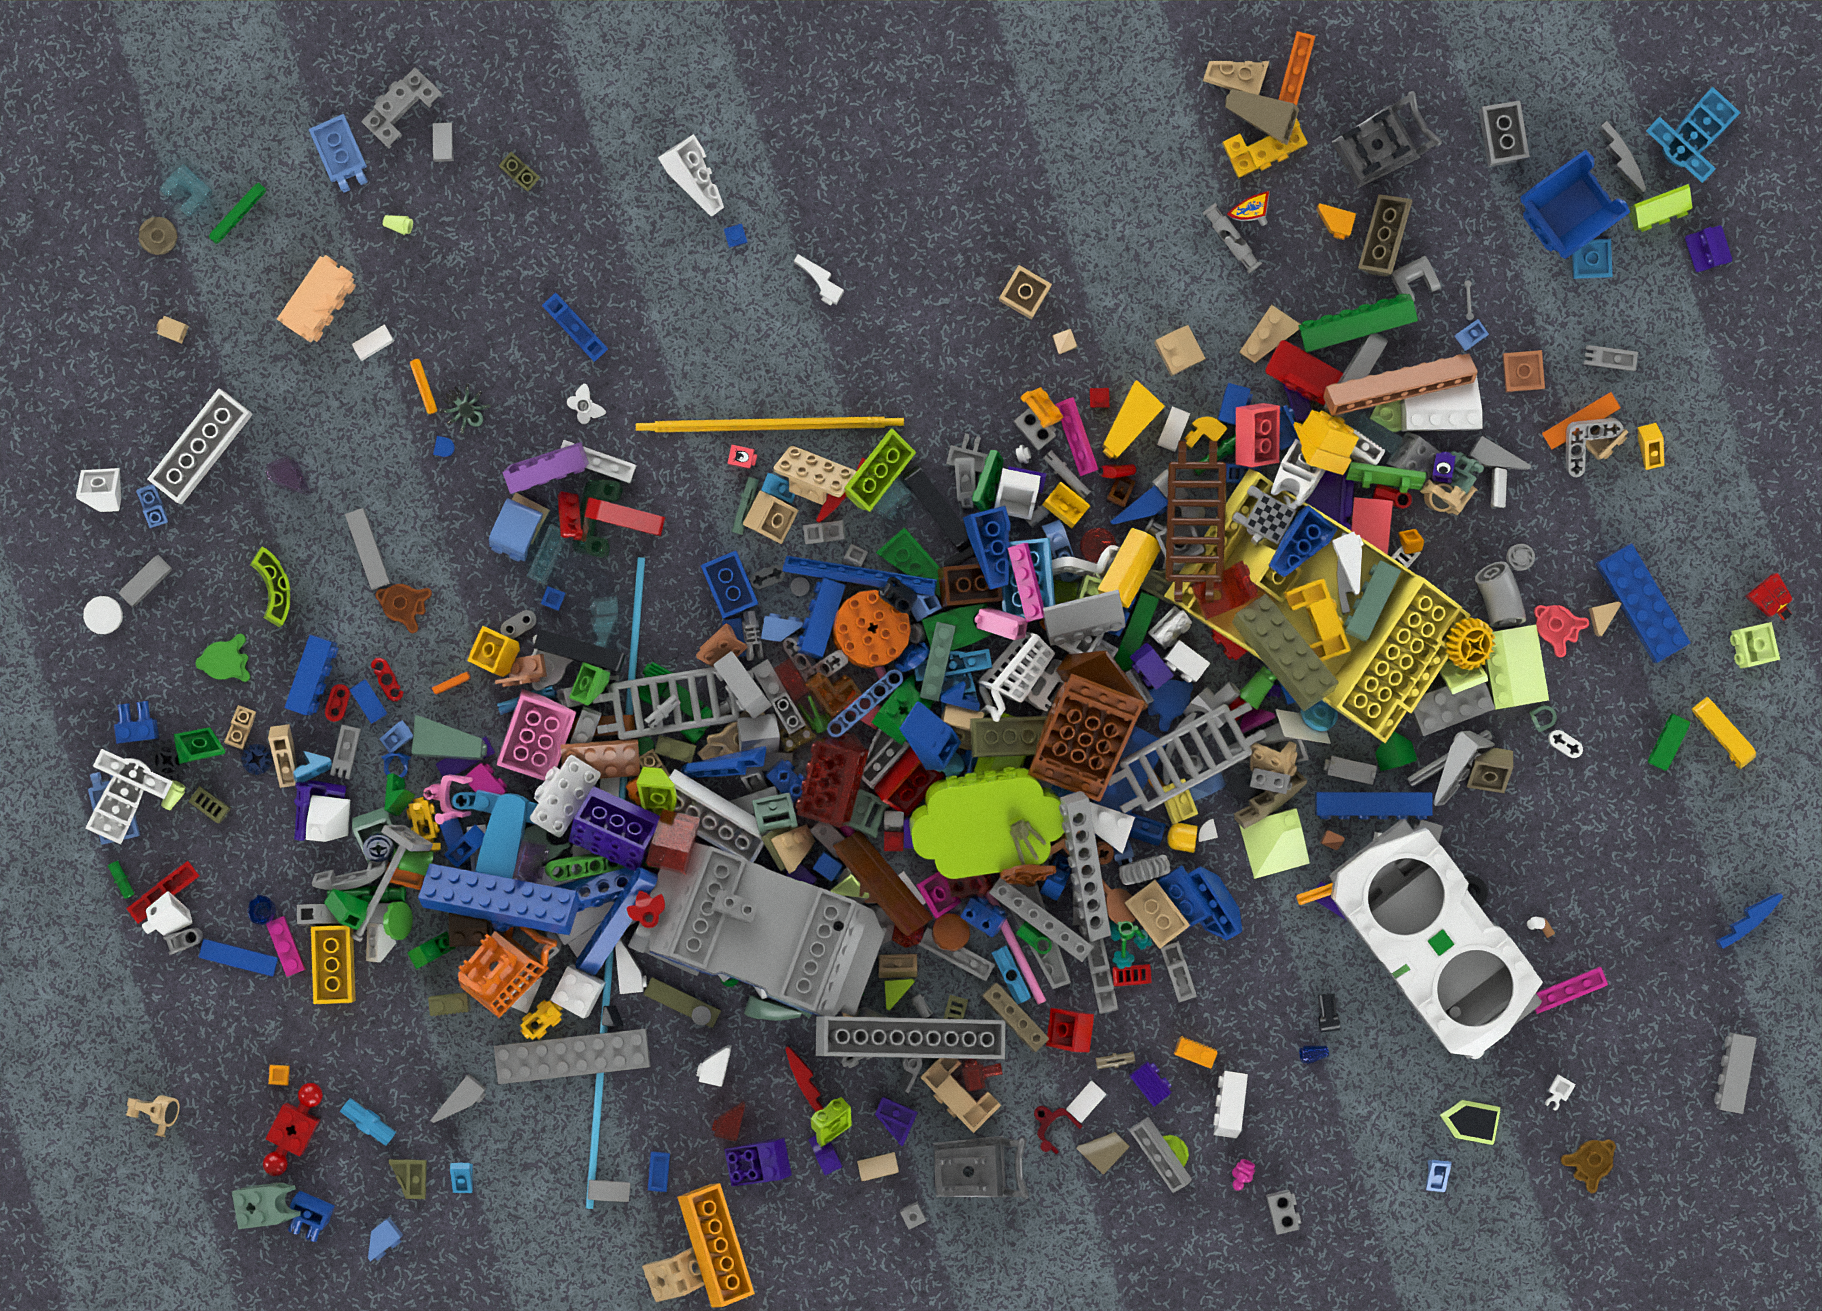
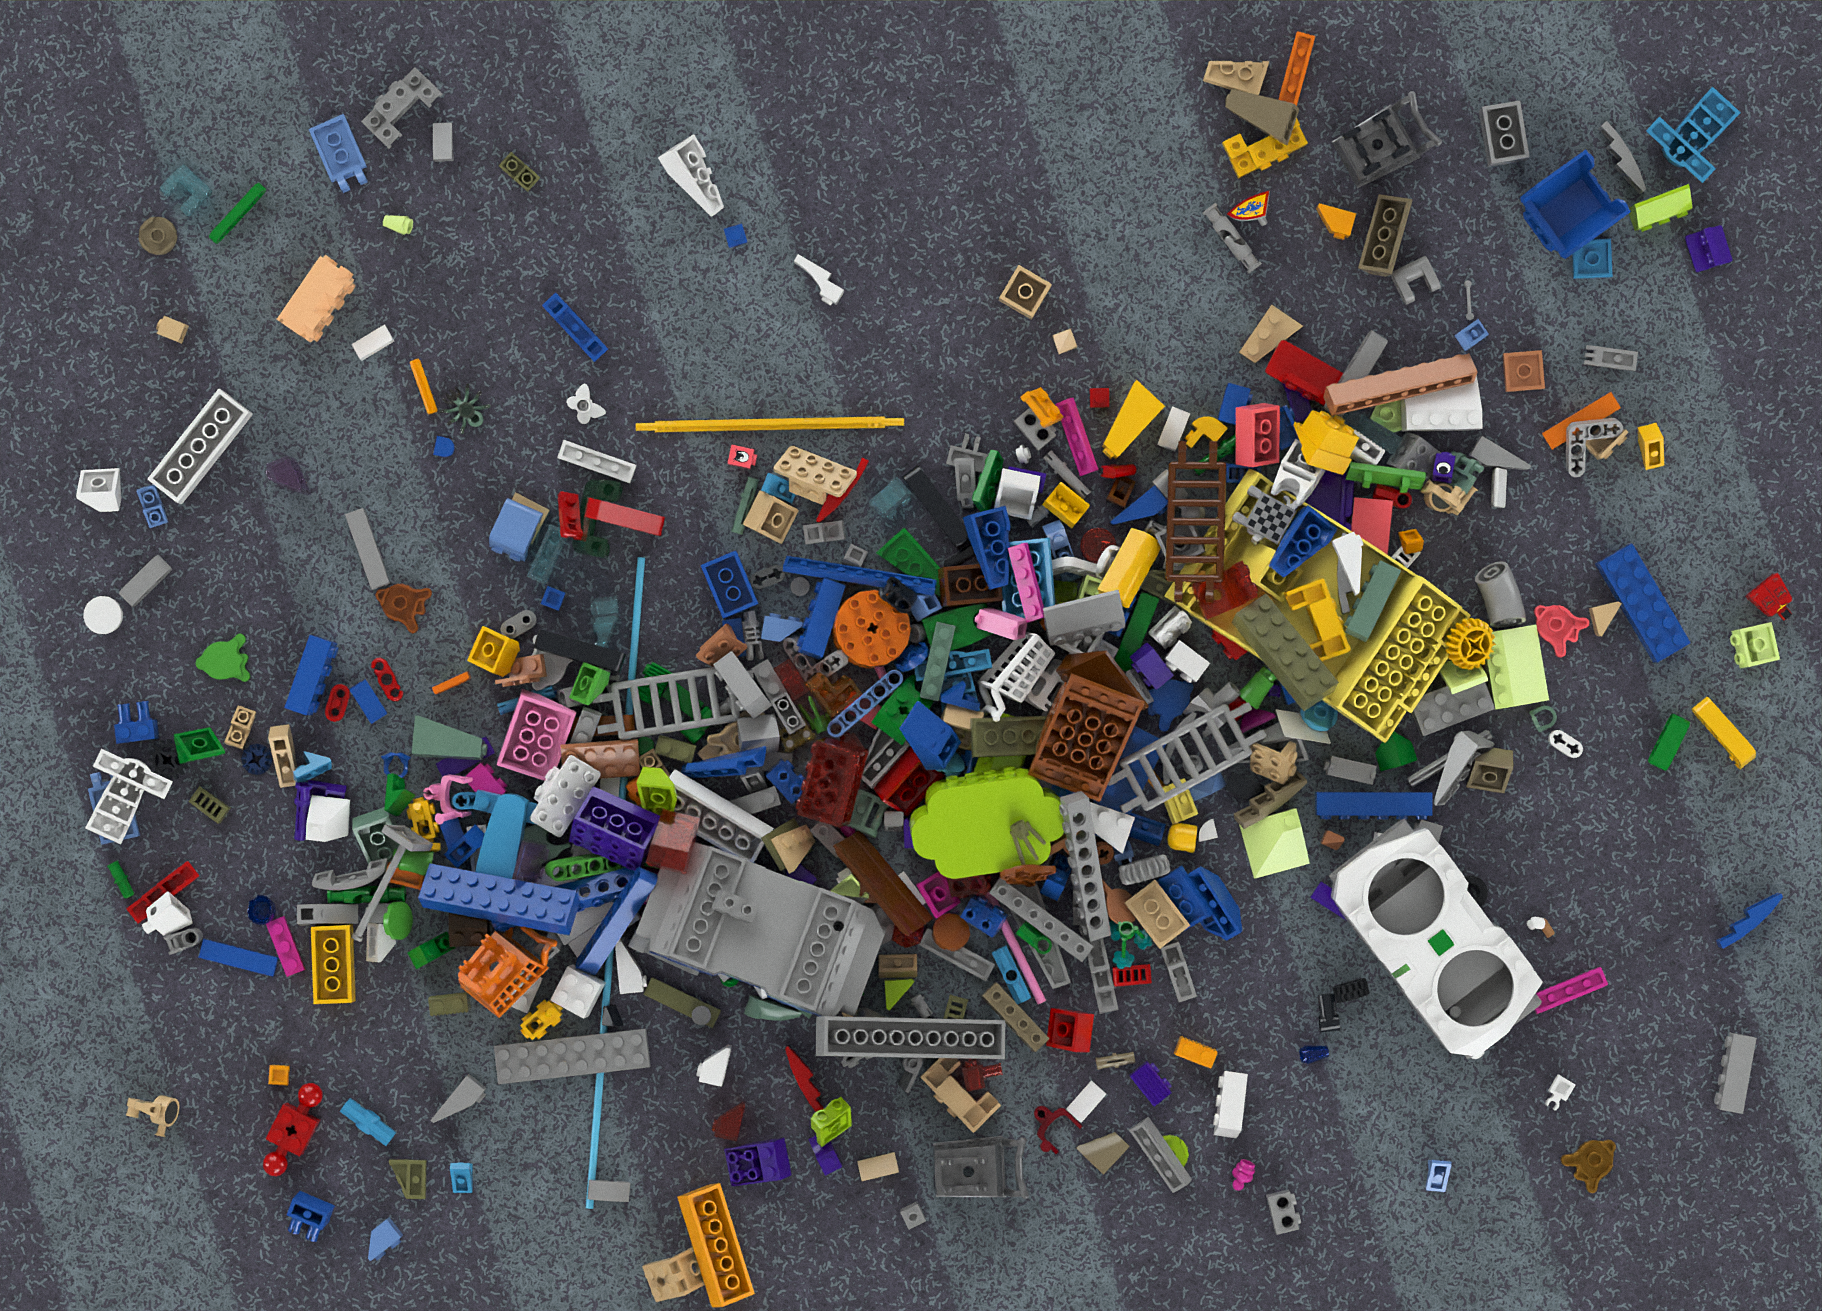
yellowish green cone [161,780,186,810] -> none
sand green brick [232,1182,301,1229] -> none
lime brick [250,546,290,628] -> none
green slope [324,888,368,930] -> none
light grey hinge [330,725,361,779] -> none
dark blue gear [363,833,394,862] -> none
medium blue slope [380,720,413,753] -> none
medium lavender wedge [502,442,589,494] -> none
red plate [627,891,665,928] -> none
light grey pin [644,694,681,729] -> none
blue tile [648,1151,670,1192] -> none
sand green plate [752,792,797,834] -> none
blue slope [813,851,844,881] -> none
lime slope [844,428,916,512] -> none
dark purple wing [875,1096,918,1146] -> none
red plate [884,832,904,851] -> none
tan slope [1154,325,1205,376] -> none
light grey hinge [1250,768,1292,794] -> none
light orange axle [1296,883,1333,905] -> none
green brick [1298,294,1418,352] -> none
black tile [1440,1100,1500,1145] -> none
light grey wheel [1506,544,1535,571] -> none
none -> black tyre [1332,978,1370,1003]

